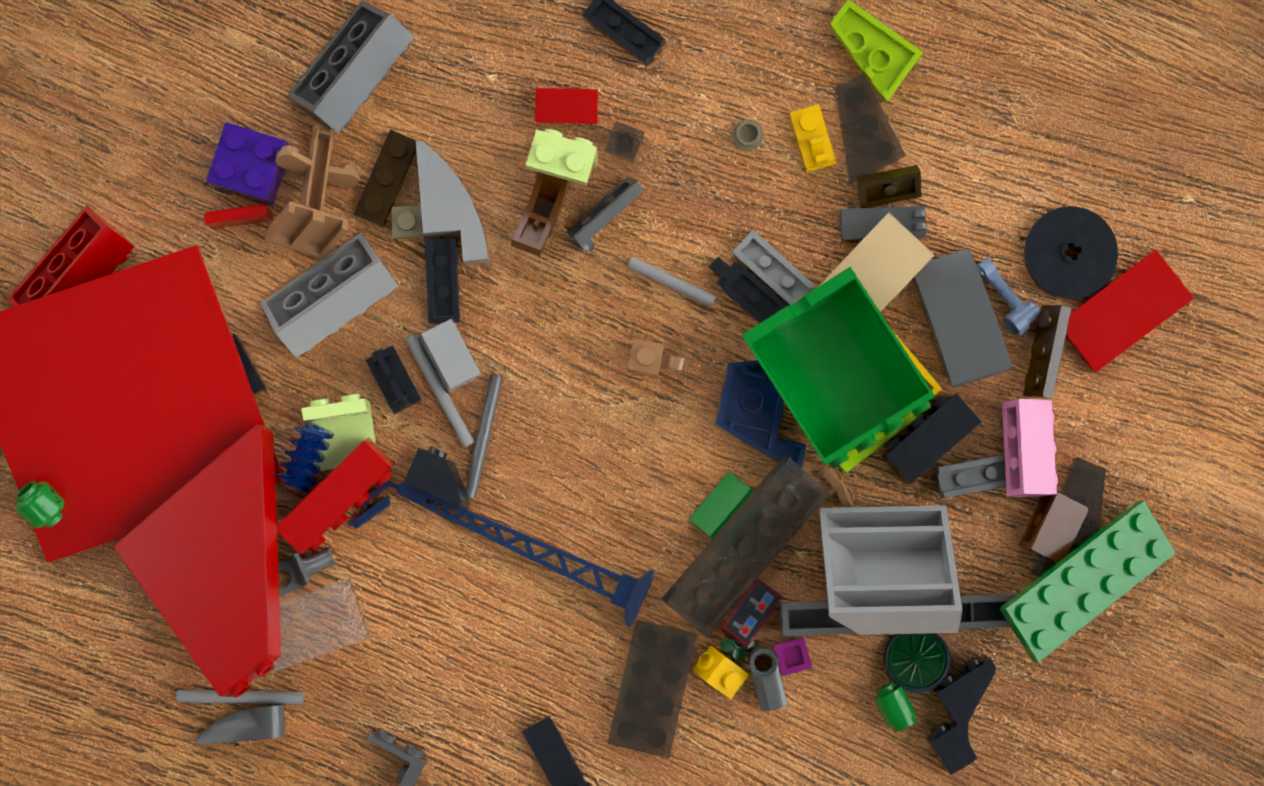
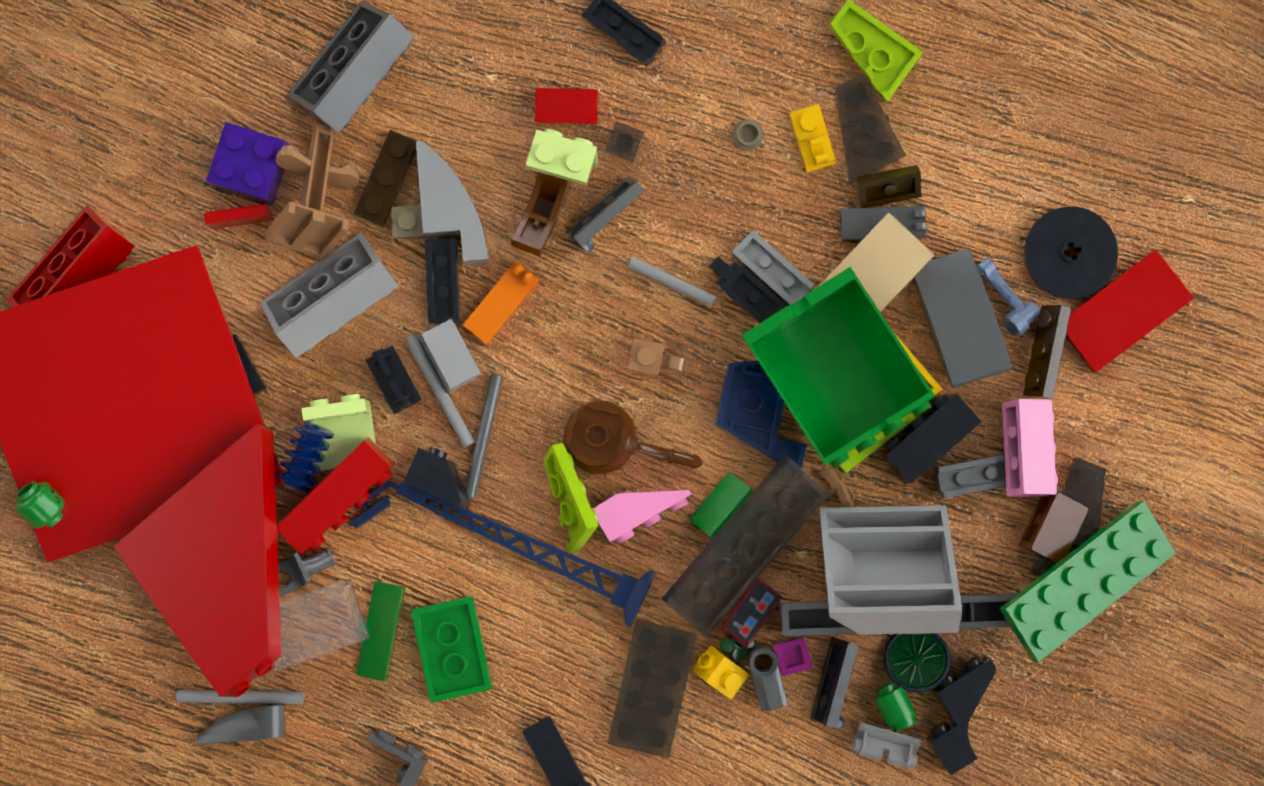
none -> green slope [356,581,406,681]
none -> green plate [411,596,493,703]
none -> orange hinge [463,261,540,346]
none -> lime wing [543,443,598,554]
none -> reddish brown piece [563,401,702,474]
none -> bright pink slope [593,490,691,544]
none -> black hinge [810,637,859,728]
none -> light grey hinge [852,723,922,769]

